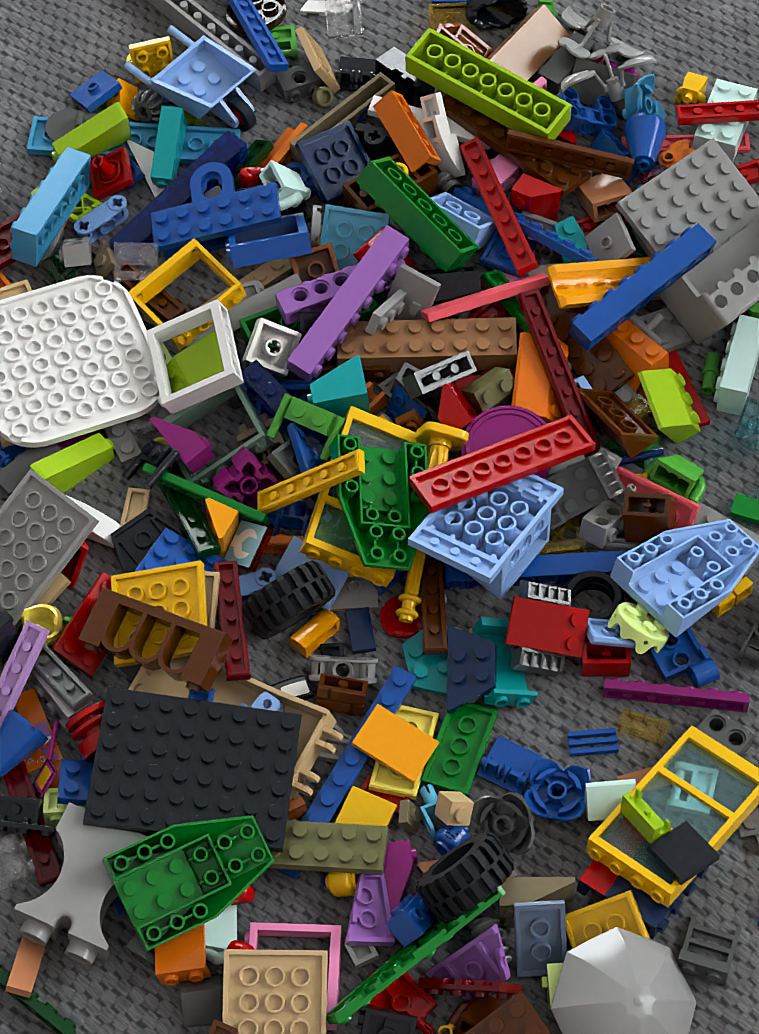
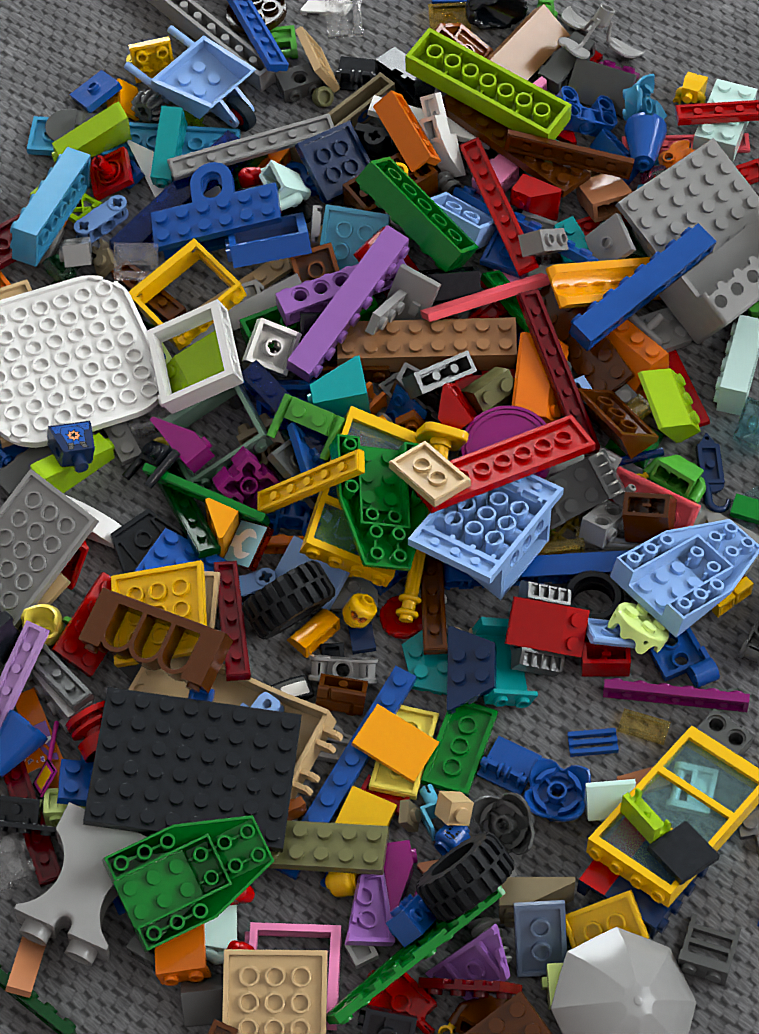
tan tile [120,487,151,526] -> none
light grey plant [561,43,657,102] -> none
bright green pin [701,352,720,396] -> none
none -> dark blue torso [47,421,95,473]
none -> light grey tile [167,113,334,181]
none -> yellow head [342,593,377,628]
none -> tan tile [389,441,471,507]
none -> light grey brick [518,228,569,257]
none -> dark blue plate [695,433,731,513]

